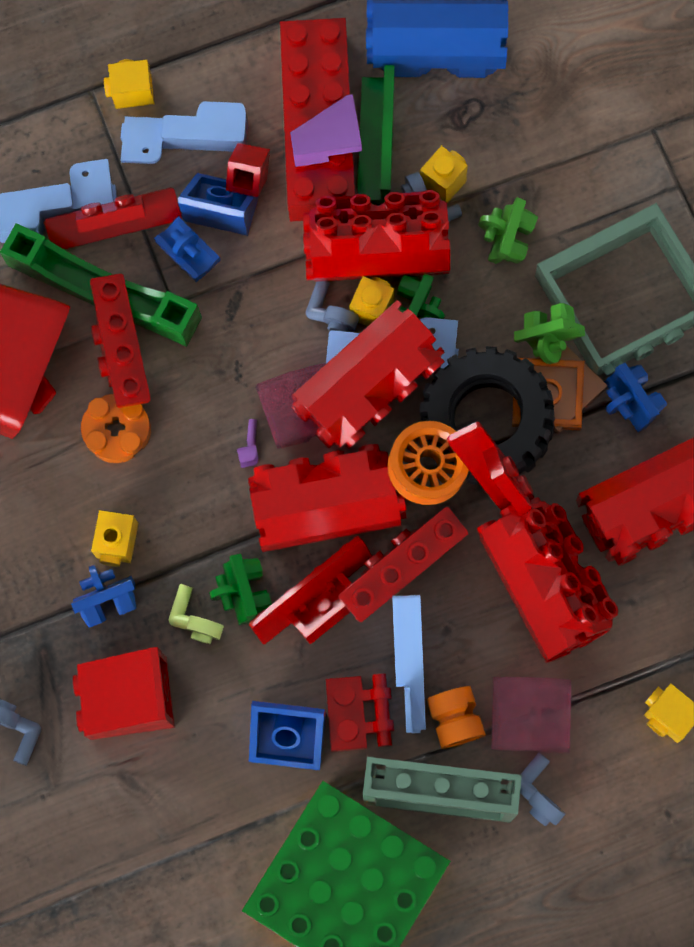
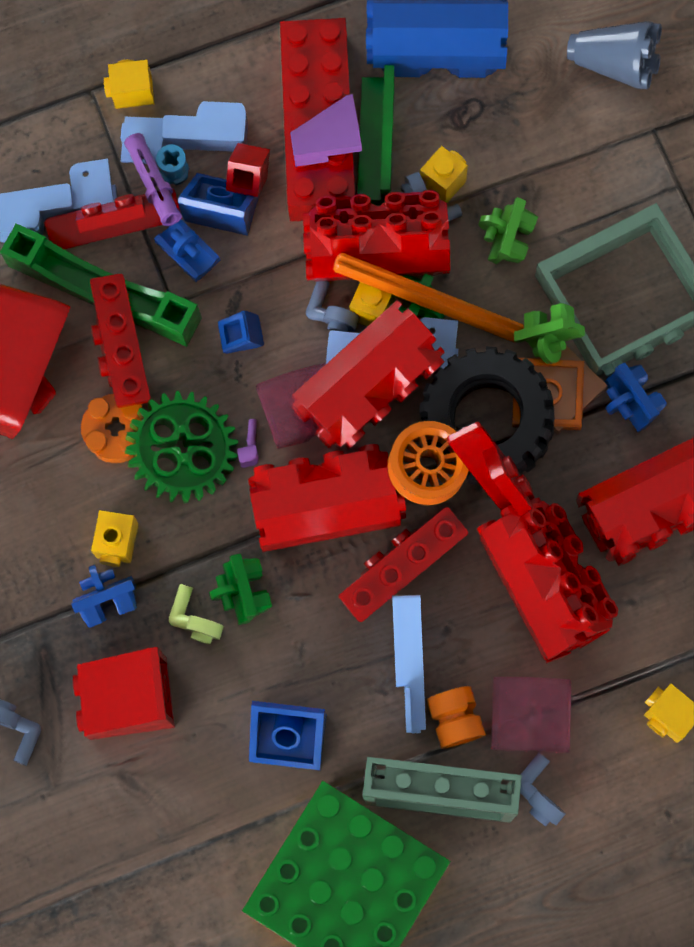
red bracket [249,536,372,645] -> none
red plate [326,674,395,752] -> none
none -> medium lavender pin [124,133,182,226]
none -> green gear [125,391,238,503]
none -> dark azure bush [156,144,189,185]
none -> blue slope [218,310,264,354]
none -> orange axle [333,253,524,343]
none -> sand blue cone [567,21,662,90]

